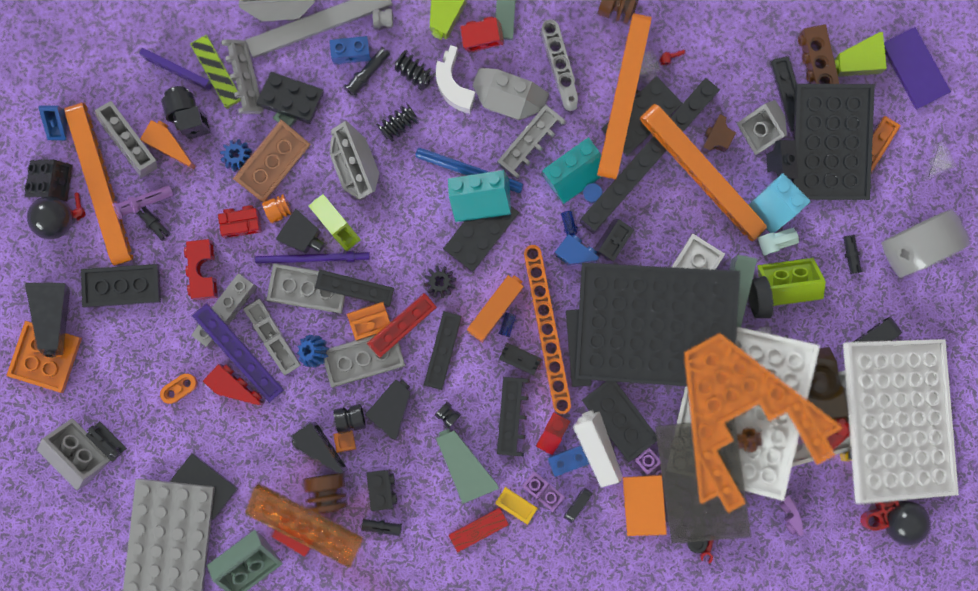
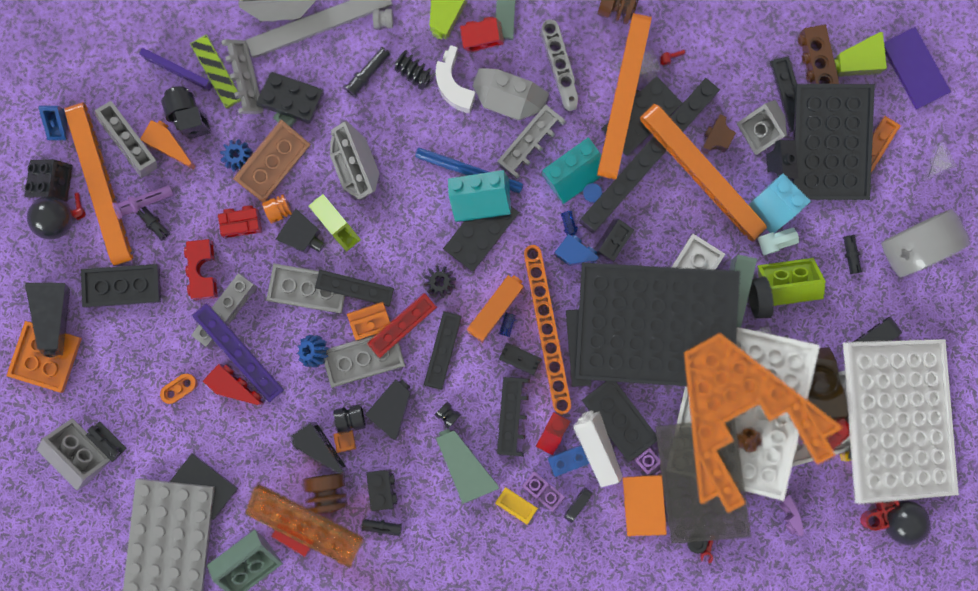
light grey slope [243,298,301,376] -> none
dark purple bar [255,251,370,264] -> none
blue brick [329,36,371,65] -> none
black piece [376,103,419,142] -> none
red tile [448,507,509,553] -> none

